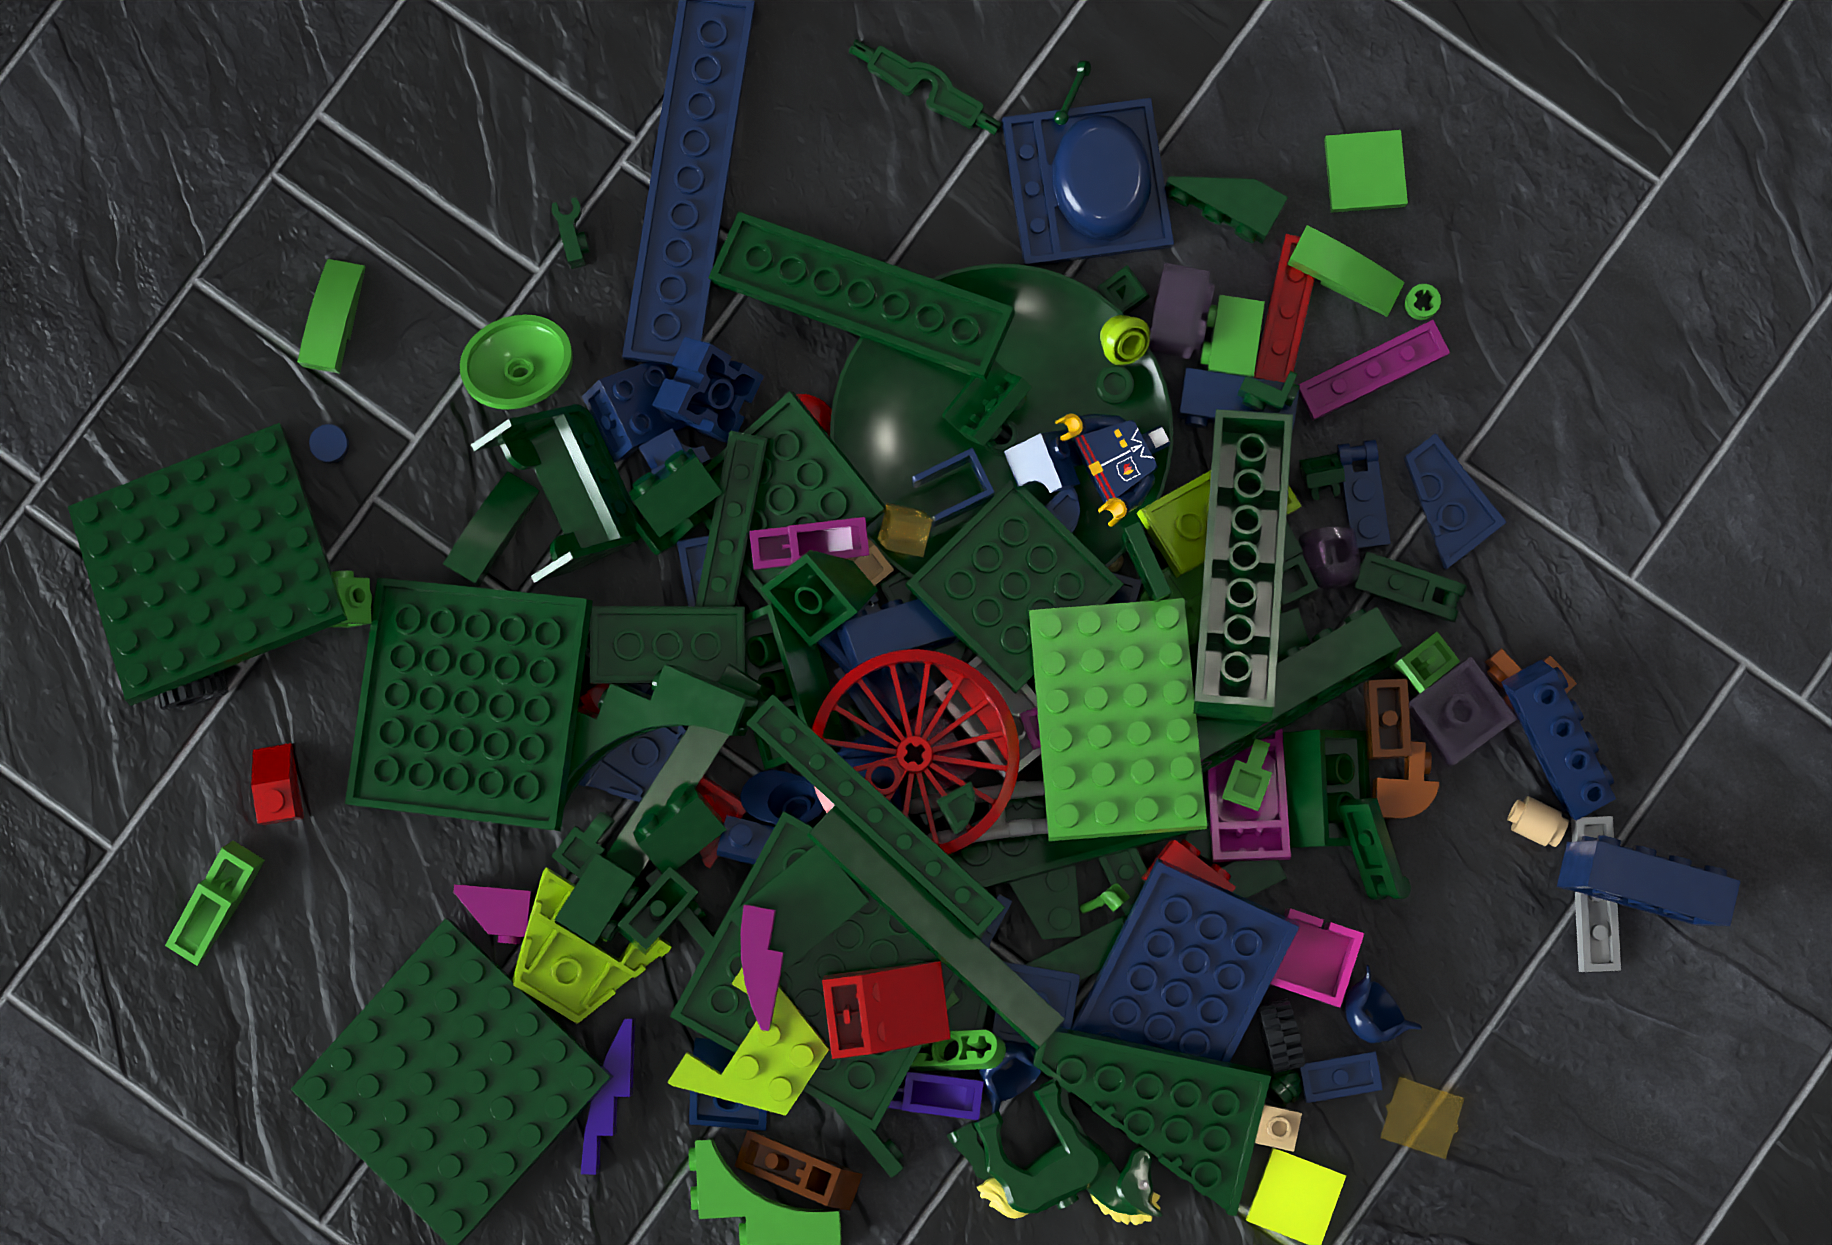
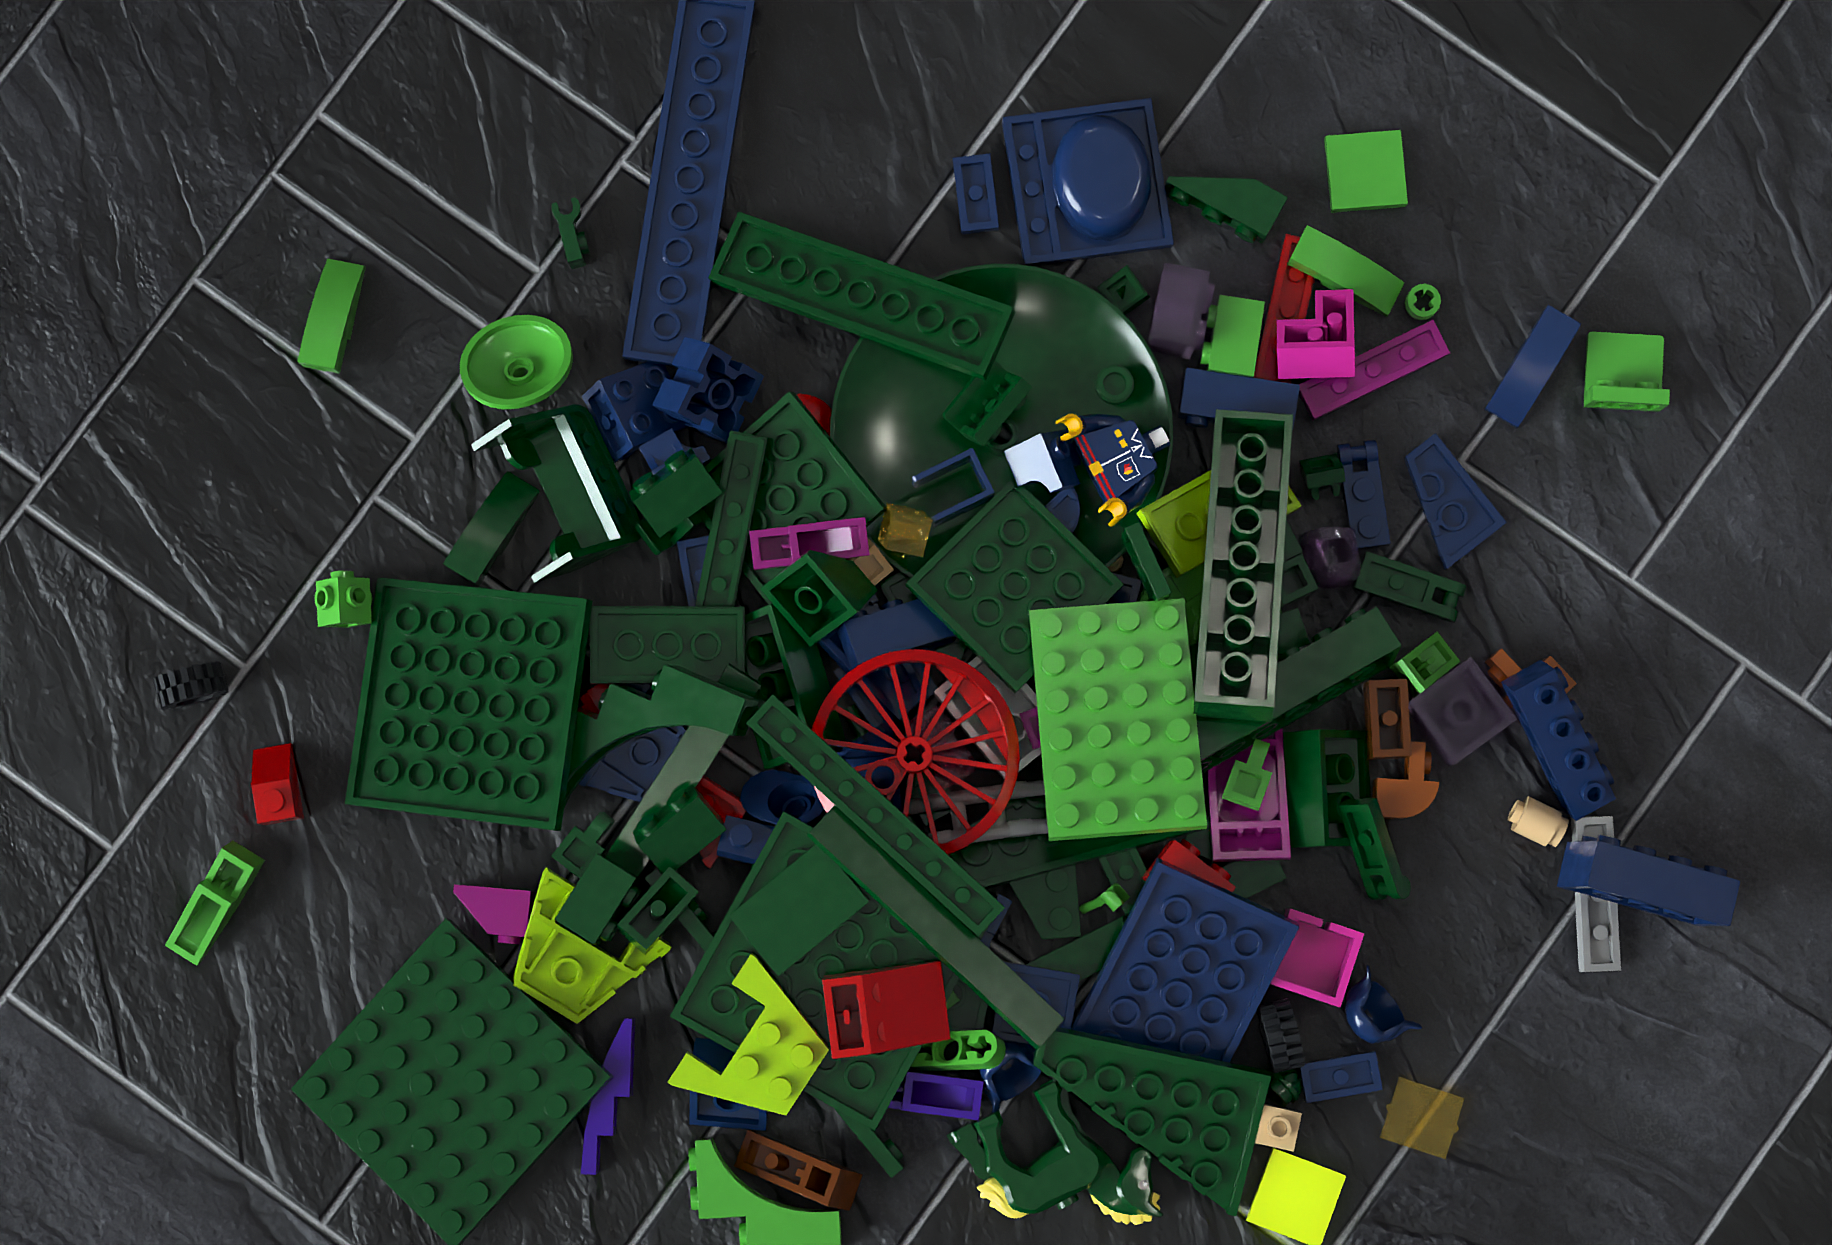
dark green plate [68,422,348,706] -> none
dark blue tile [309,424,349,463] -> none
magenta slope [741,904,785,1031] -> none
dark green piece [849,39,1002,136] -> none
dark green tile [936,781,975,835] -> none
dark green hinge [1054,61,1091,125] -> none
lime cone [1100,315,1150,365] -> none
dark green bracket [1237,370,1300,414] -> none
none -> dark blue plate [953,153,999,235]
none -> dark pink brick [1277,289,1355,379]
none -> dark blue slope [1485,305,1581,428]
none -> bright green bracket [1584,332,1670,412]

